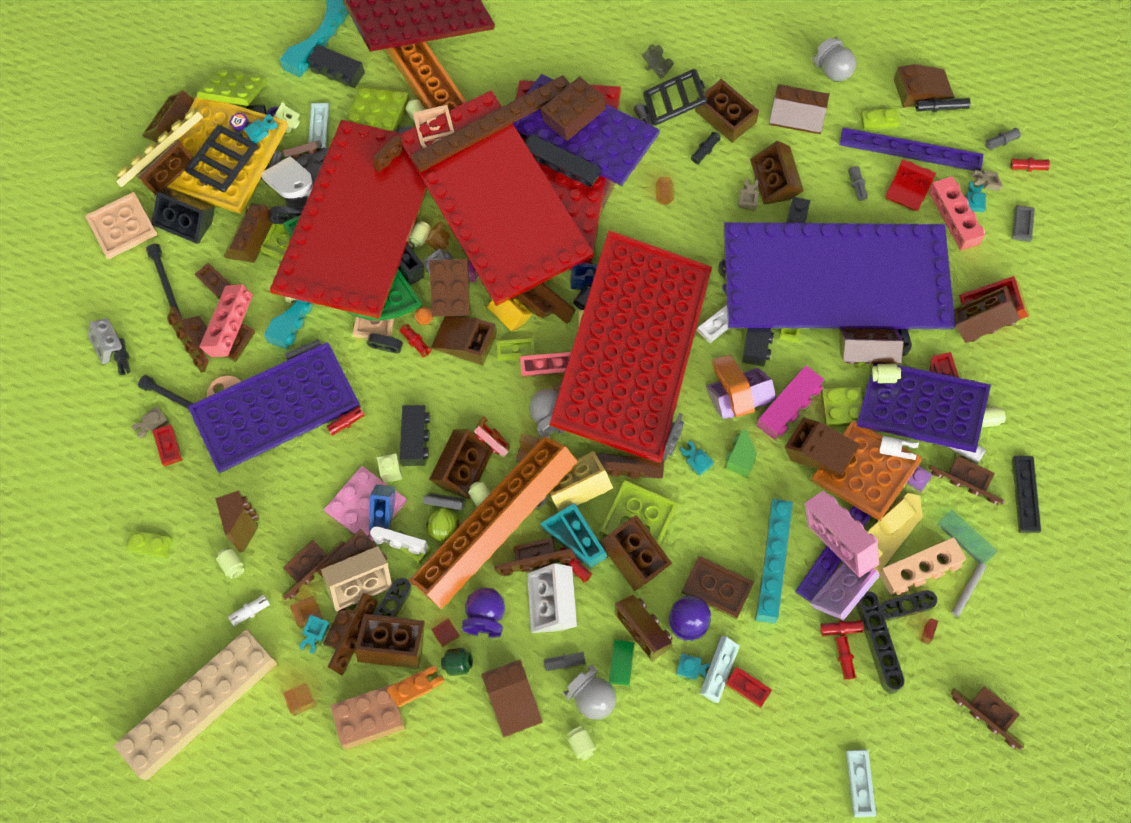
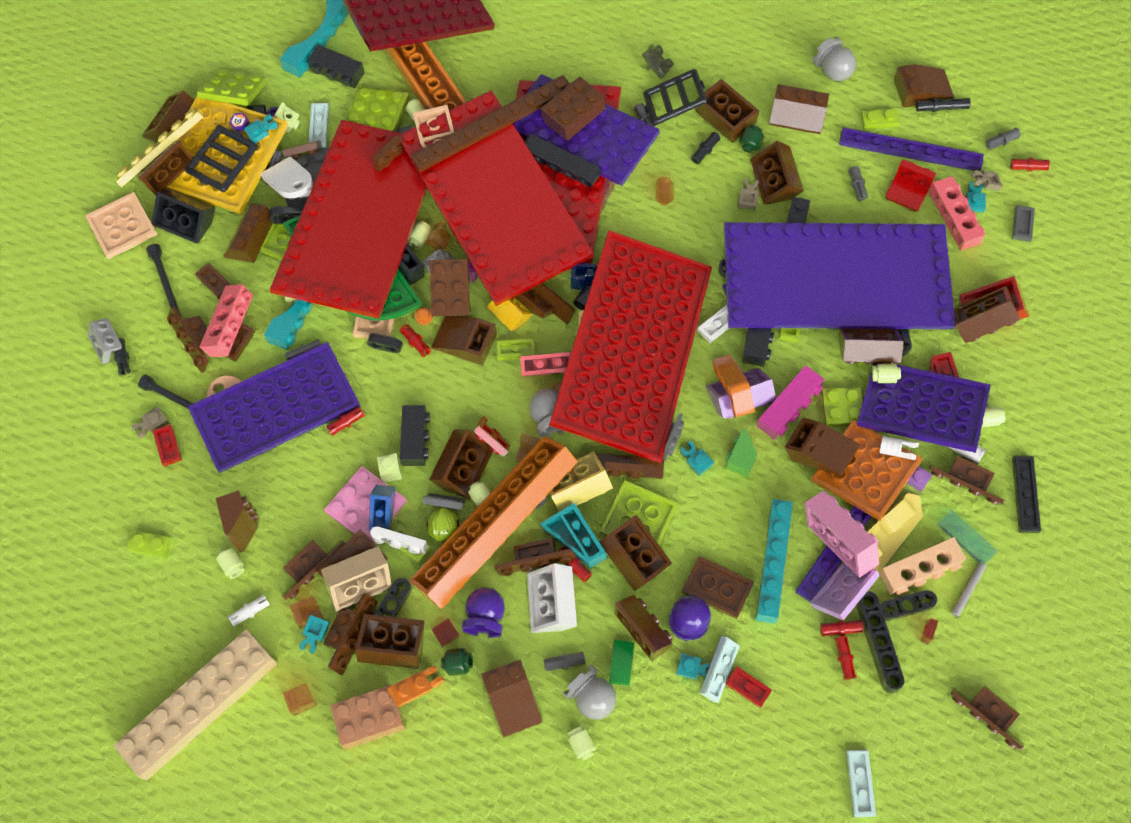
none -> dark green head [739,125,765,153]

